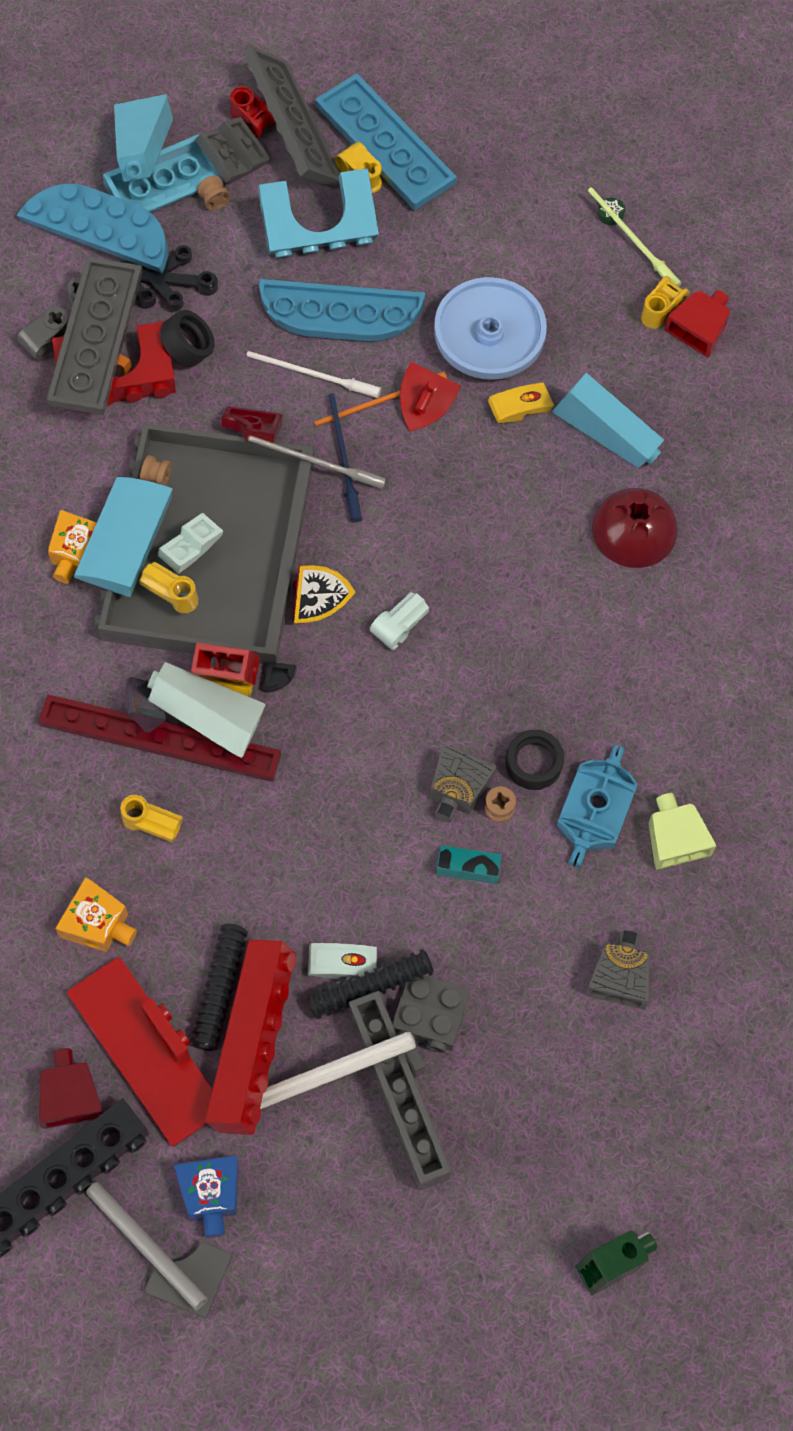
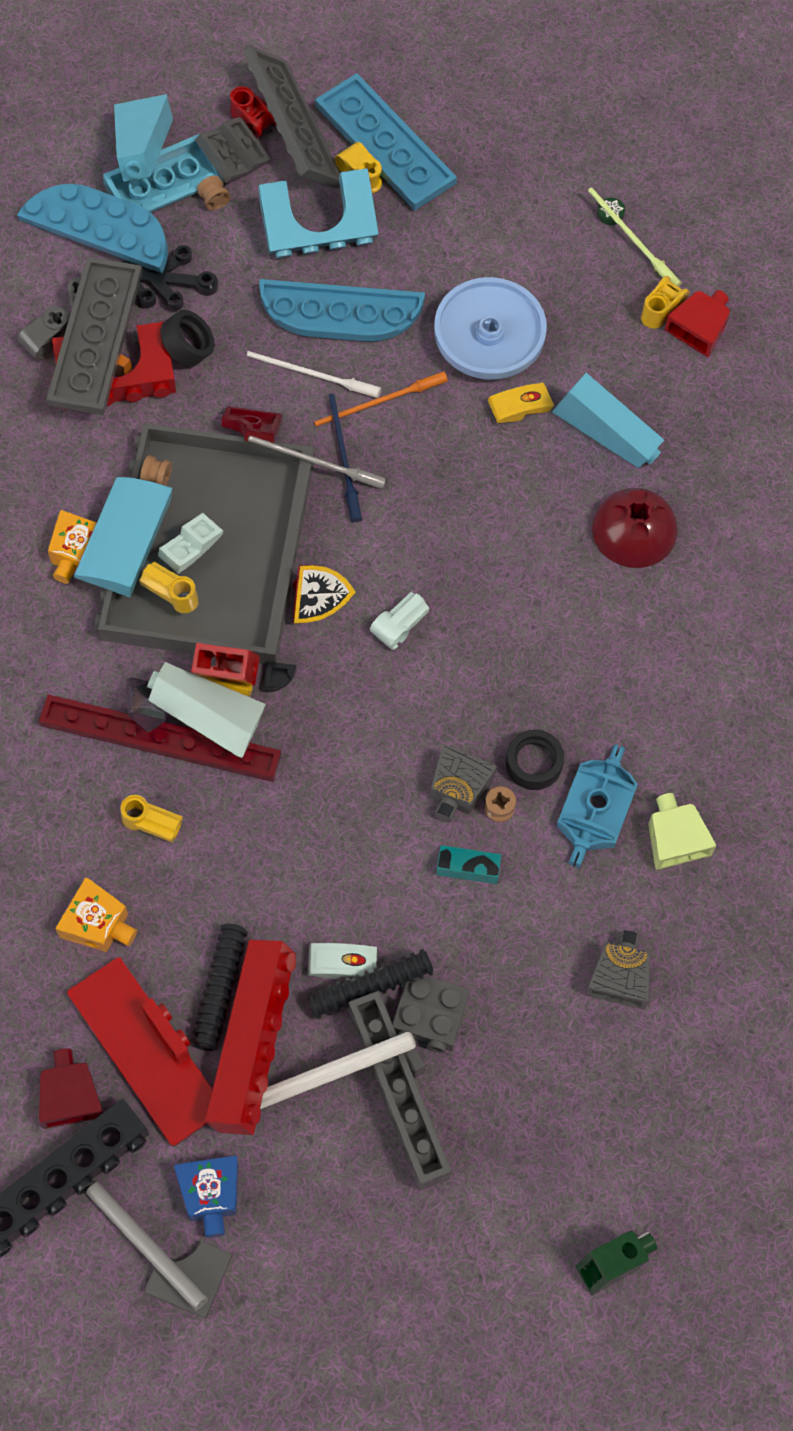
red shield [400,361,461,432] -> none

